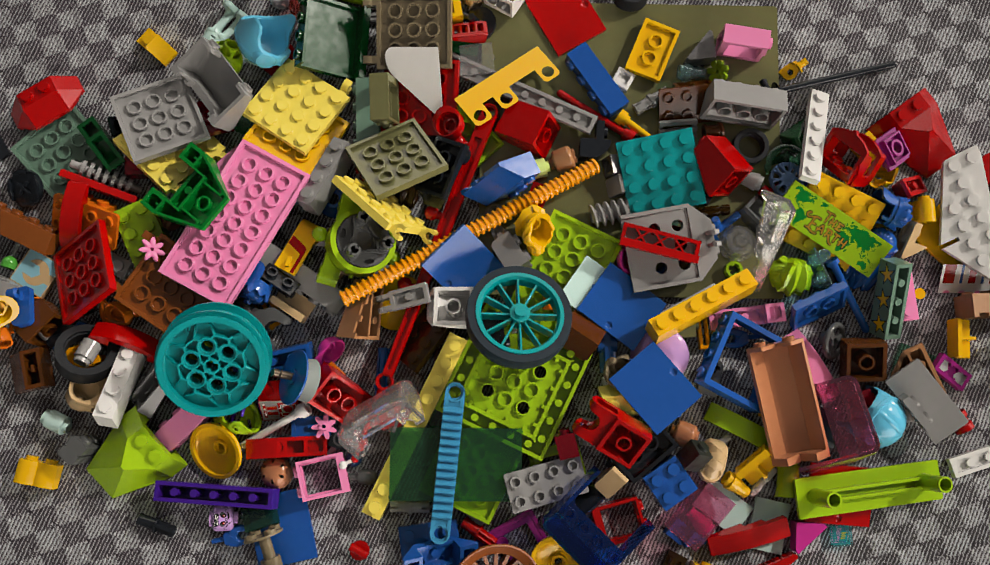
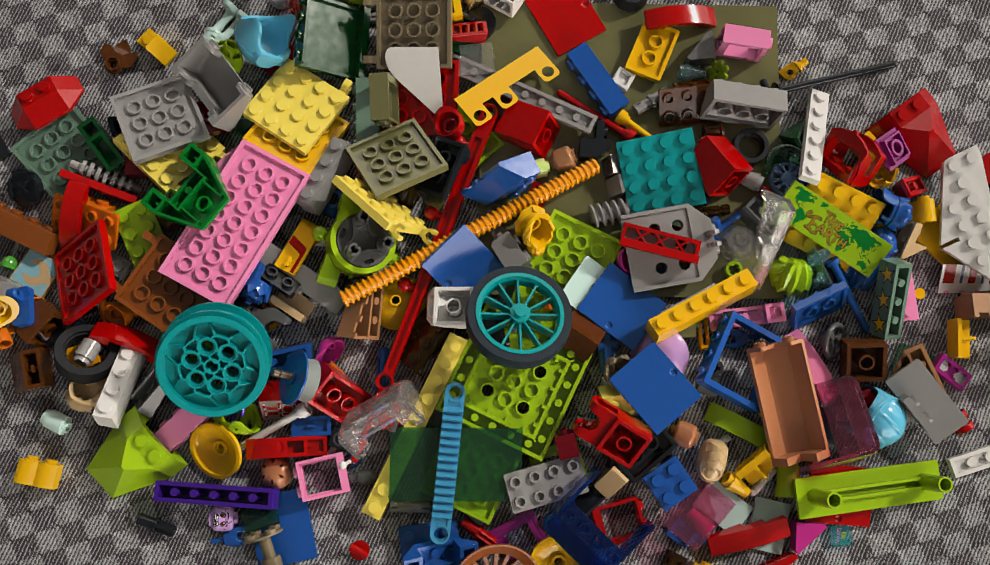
dark grey brick [57,433,102,466] -> none
bright pink plant [138,237,165,262] -> none
bright pink plant [311,414,337,439] -> none
light grey hinge [375,282,431,314] -> none
light grey tile [658,118,698,138] -> none
pearl dark grey brick [676,439,713,472] -> none
none -> reddish brown plate [101,40,139,74]
none -> red slope [644,5,717,30]

